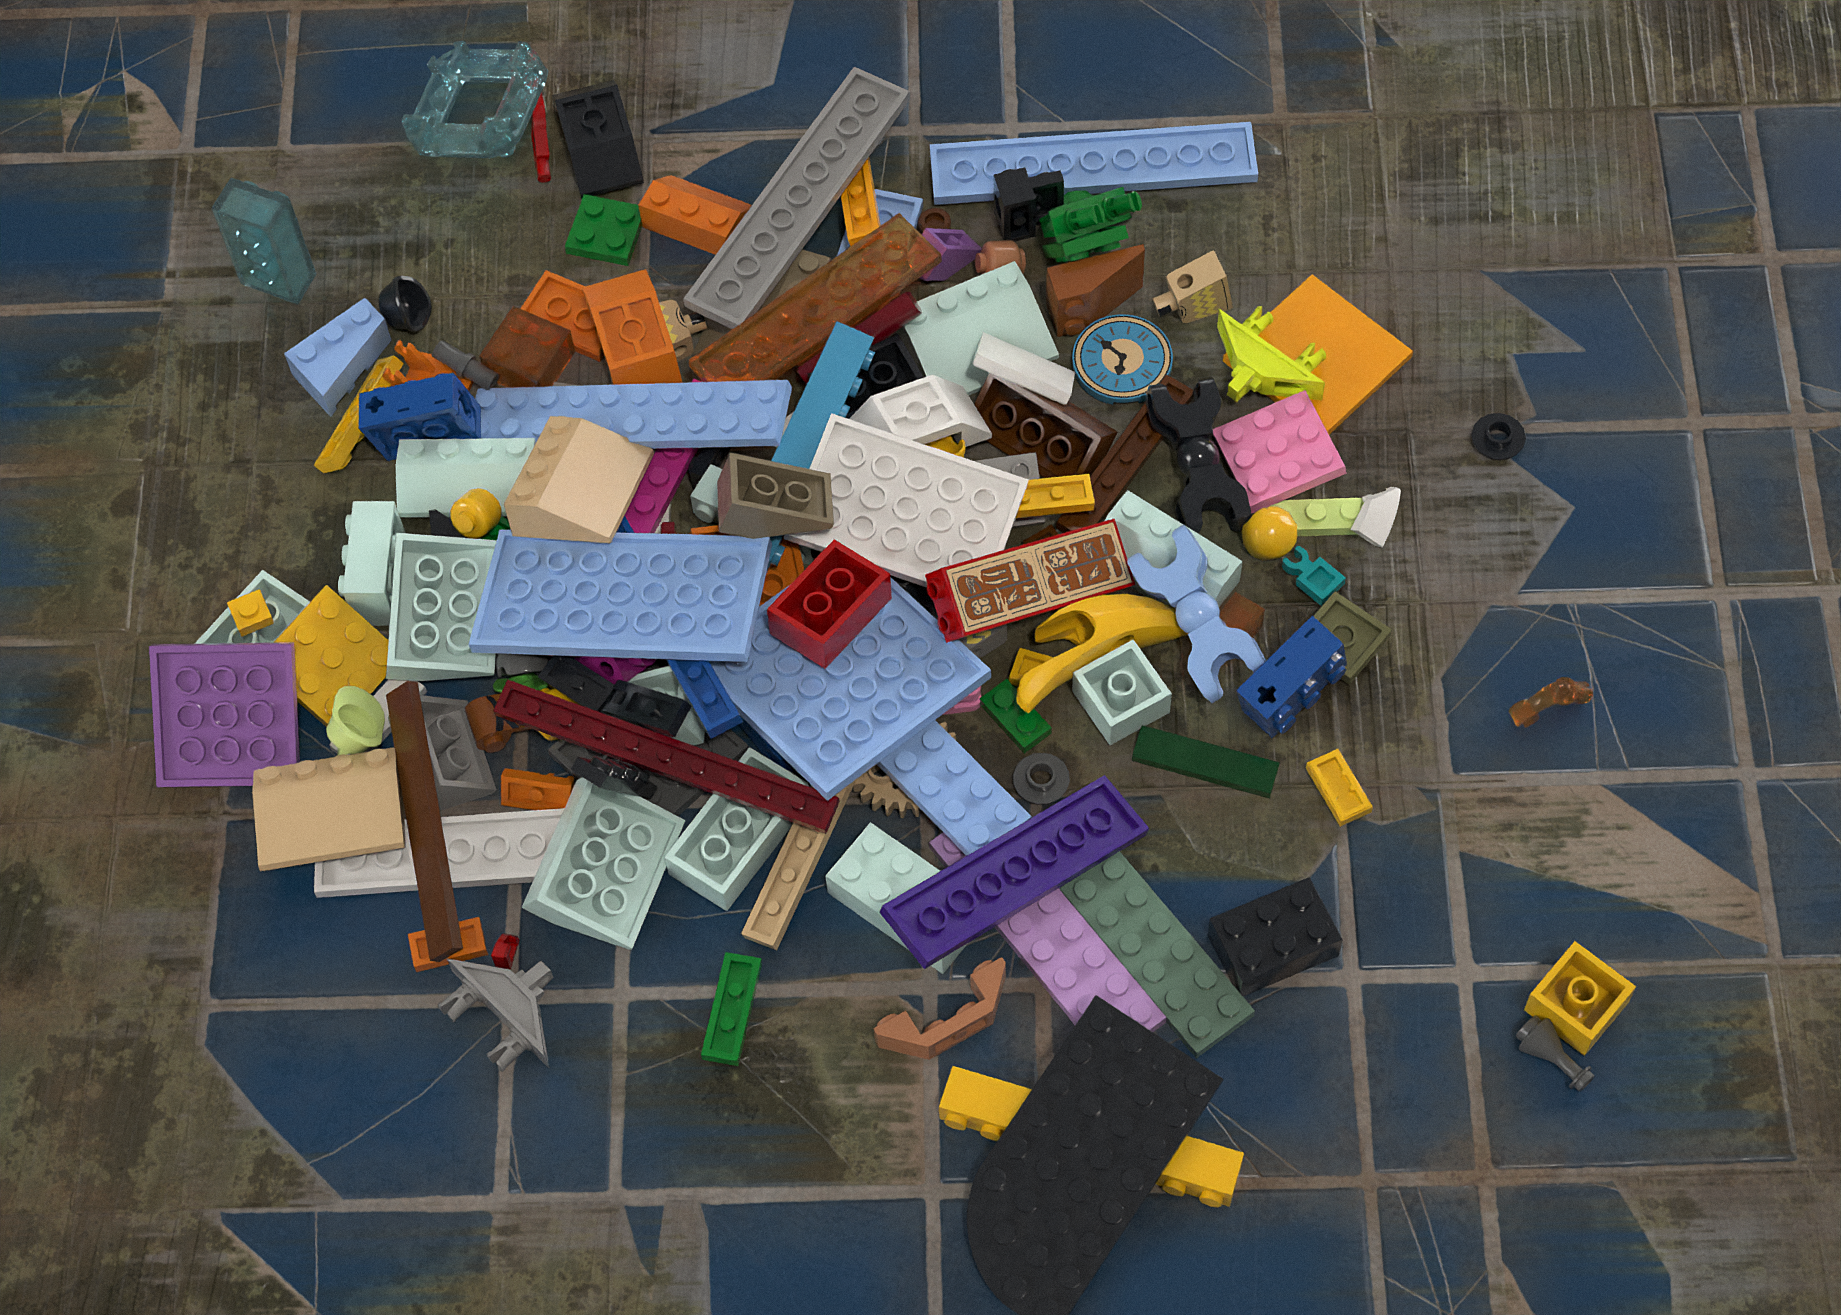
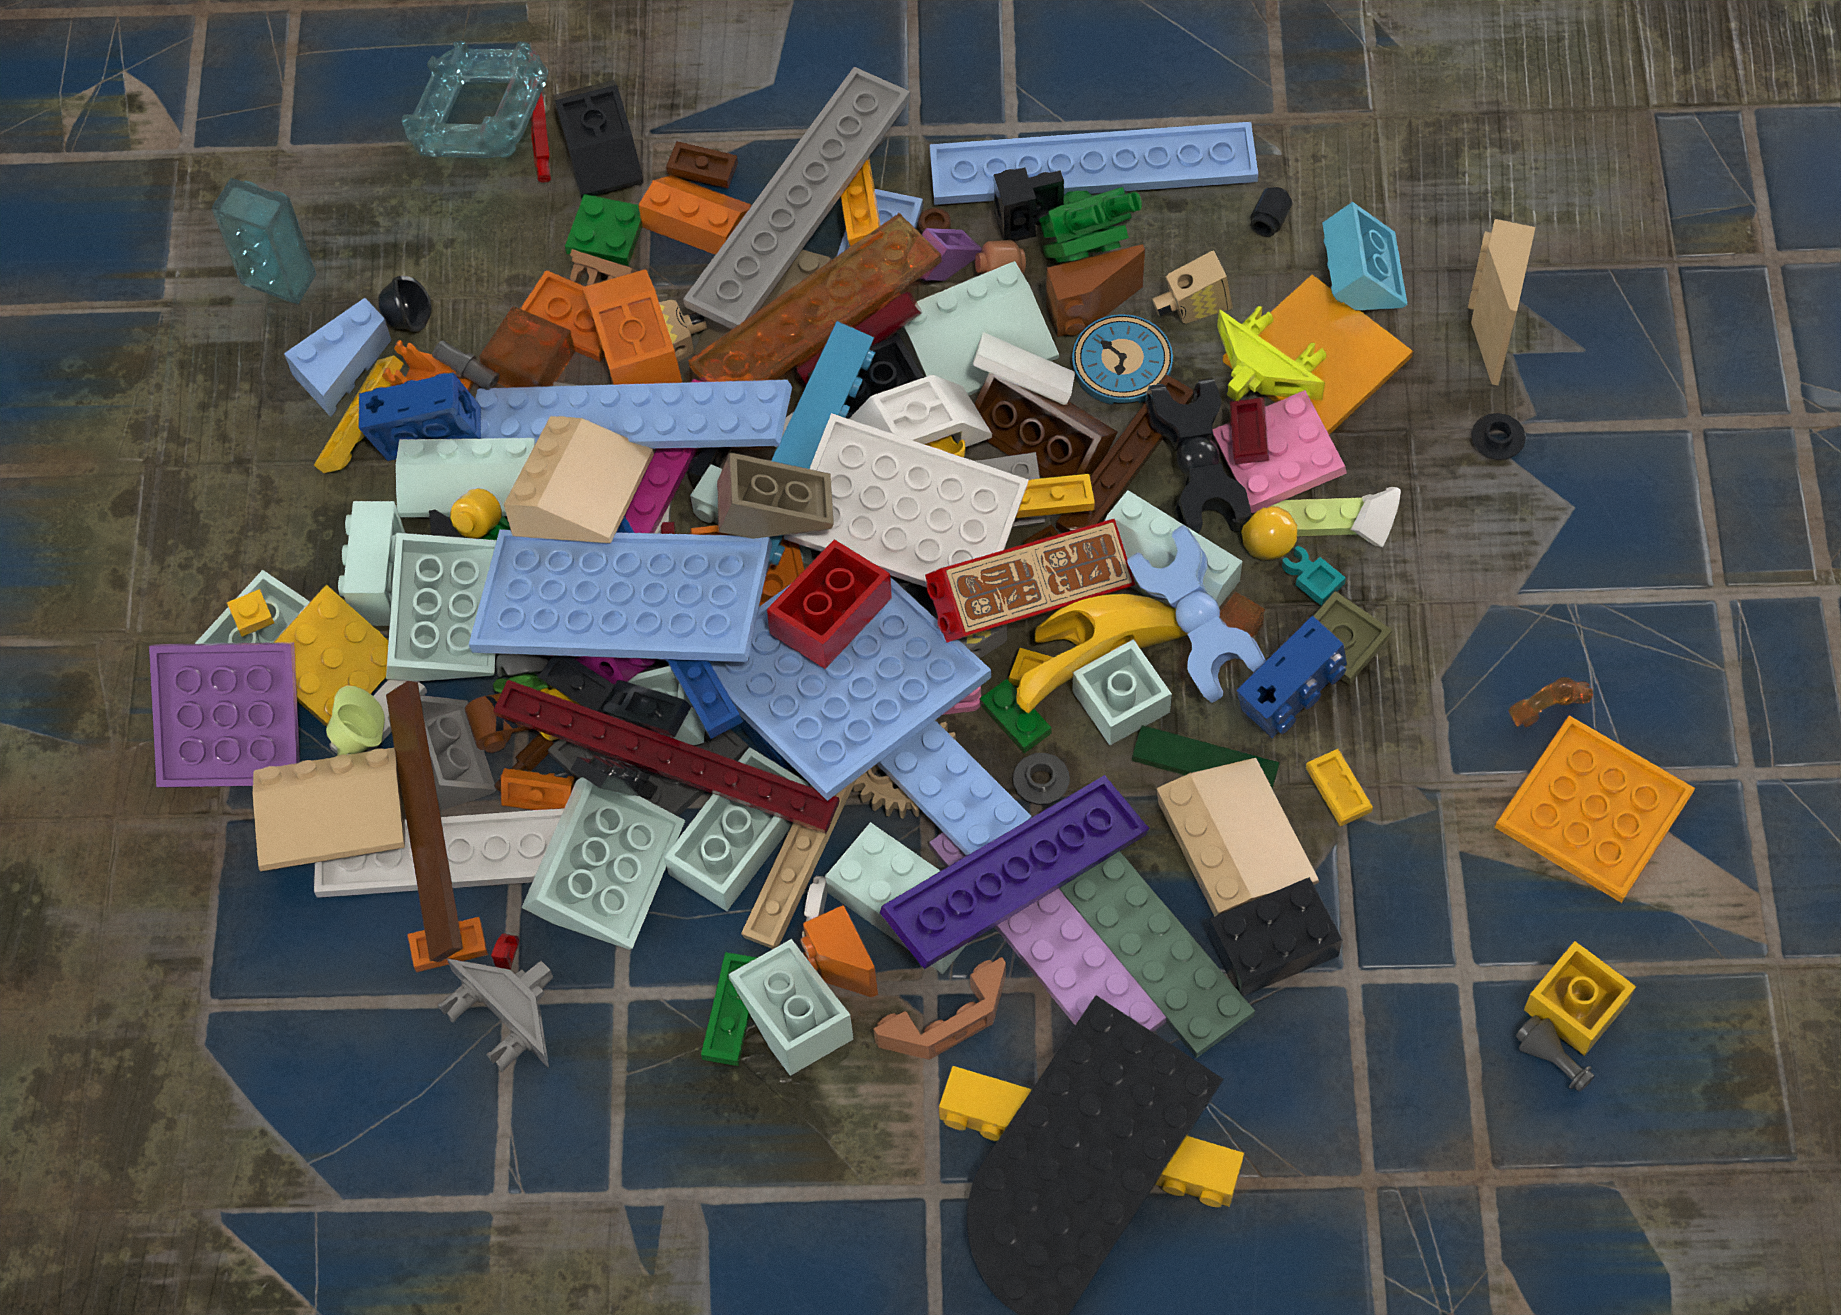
none -> reddish brown axle [494,733,554,792]
none -> medium nougat plate [570,249,637,286]
none -> reddish brown plate [666,141,738,188]
none -> light aqua slope [728,939,853,1076]
none -> orange slope [800,905,878,997]
none -> white tile [802,876,828,938]
none -> tan slope [1157,758,1319,917]
none -> dark red tile [1230,397,1269,465]
none -> black brick [1250,187,1293,237]
none -> medium azure slope [1322,202,1408,310]
none -> tan slope [1468,219,1536,385]
none -> light orange tile [1495,715,1695,903]

